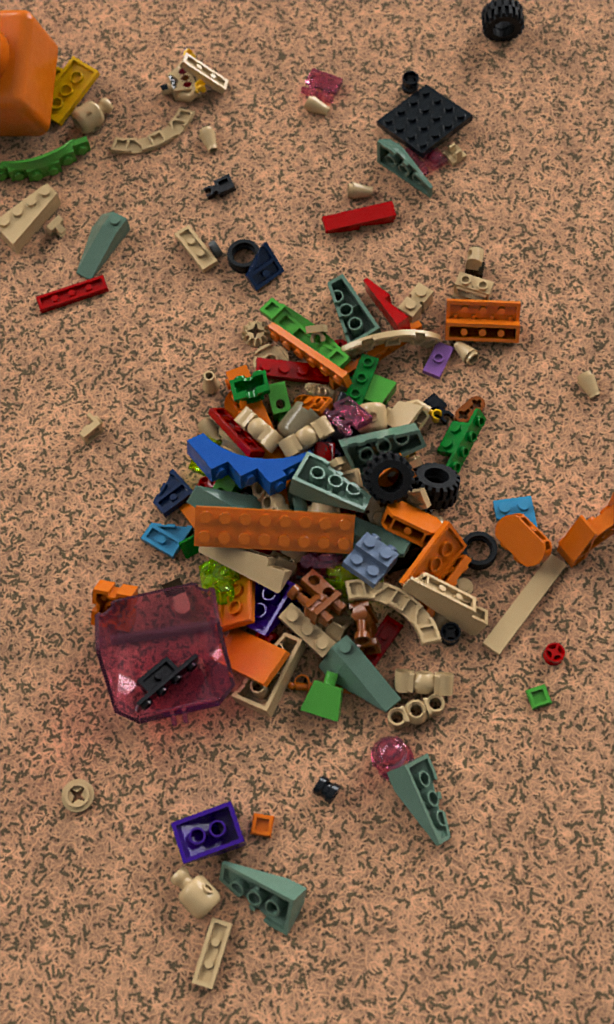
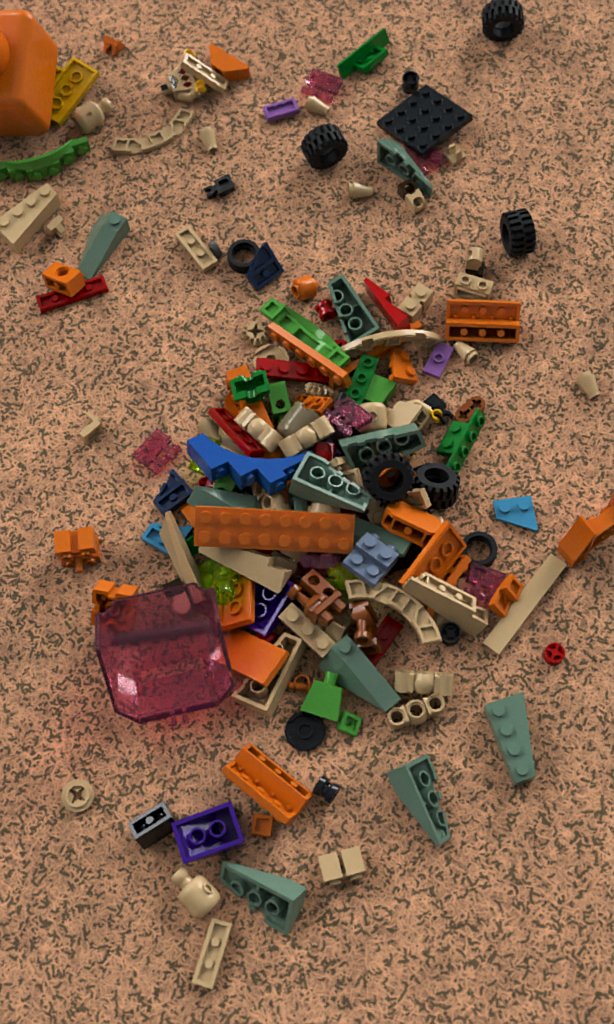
black bracket [135,653,199,713] -> none
tan cone [202,371,220,394] -> none
tan tile [305,324,328,343] -> none
red slope [322,201,396,234] -> none
clear pink helmet [371,736,414,780] -> none
orange brick [495,513,552,567] -> none
bright green tile [525,684,552,710] -> none
none -> orange brick [42,262,86,298]
none -> orange brick [54,526,101,573]
none -> orange tile [102,35,125,56]
none -> black brick [127,801,177,850]
none -> clear pink plate [132,428,181,475]
none -> tan wedge [159,511,210,605]
none -> orange slope [209,44,250,81]
none -> orange brick [221,743,314,825]
none -> medium lavender plate [263,97,300,123]
none -> black tile [285,711,325,752]
none -> orange head [291,275,319,301]
none -> black tyre [301,123,348,170]
none -> red wheel [315,300,337,322]
none -> tan piece [318,846,366,887]
none -> bright green tile [336,710,362,737]
none -> green bracket [337,28,390,79]
none -> orange wing [389,348,418,385]
none -> leg [397,178,427,214]
none -> clear pink plate [463,562,506,605]
none -> sand green wedge [483,692,536,787]
none -> orange slope [488,573,524,618]
none -> black tyre [500,208,536,257]

